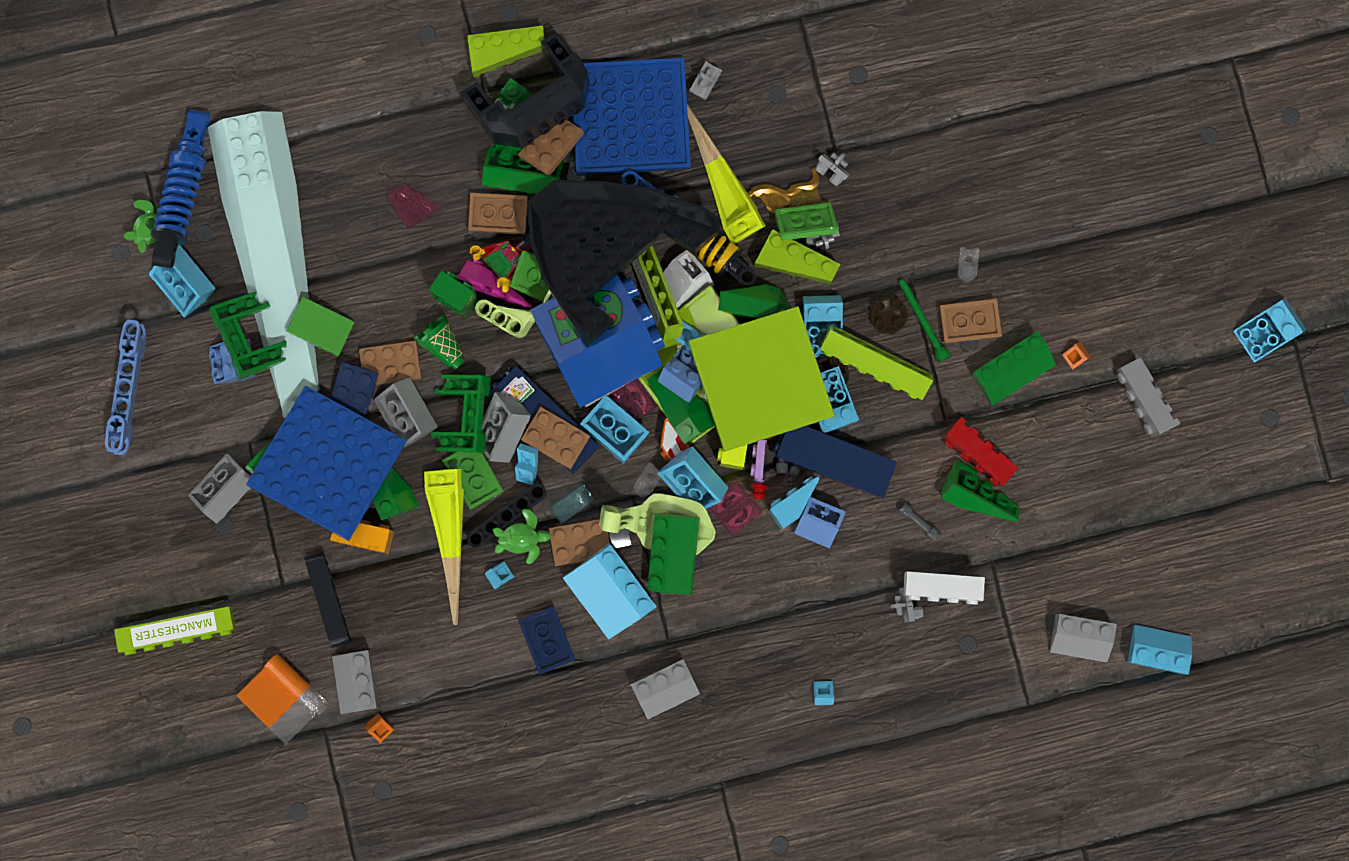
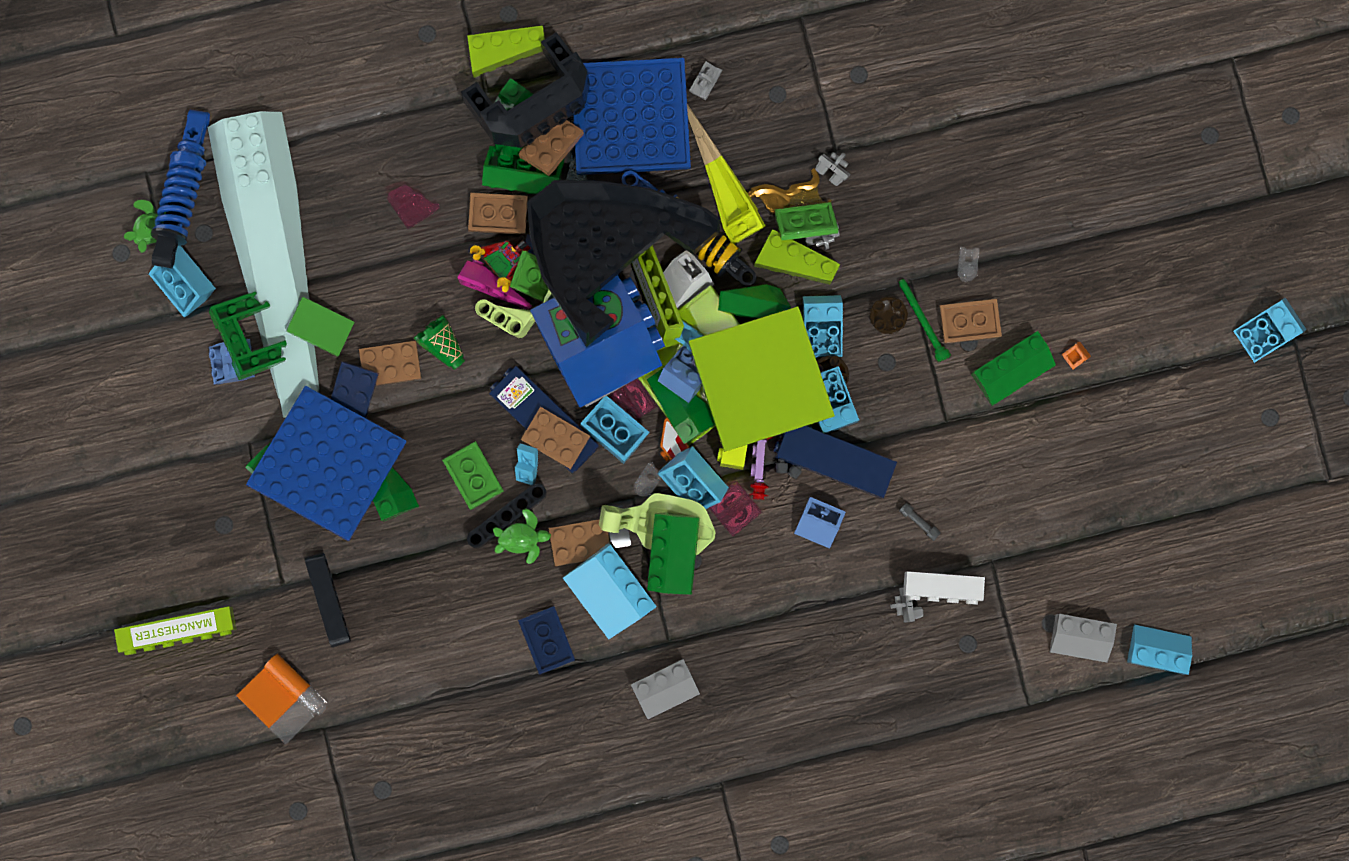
medium blue piece [105,320,147,456] -> none
light grey slope [188,453,251,524] -> none
light orange wedge [330,520,394,554] -> none
light grey slope [332,650,379,714] -> none
orange slope [365,713,394,743] -> none
light grey slope [373,377,438,448] -> none
neon yellow plate [424,469,464,625] -> none
green brick [429,271,478,319] -> none
green wedge [431,375,490,454] -> none
light grey slope [482,392,531,463] -> none
medium azure slope [485,561,514,589] -> none
clear light blue slope [550,484,594,524] -> none
medium azure slope [768,476,820,530] -> none
medium azure slope [813,681,834,705] -> none
lime brick [820,325,933,400] -> none
green wedge [941,459,1020,522] -> none
red wedge [943,417,1018,487] -> none
light grey wedge [1117,358,1181,438] -> none

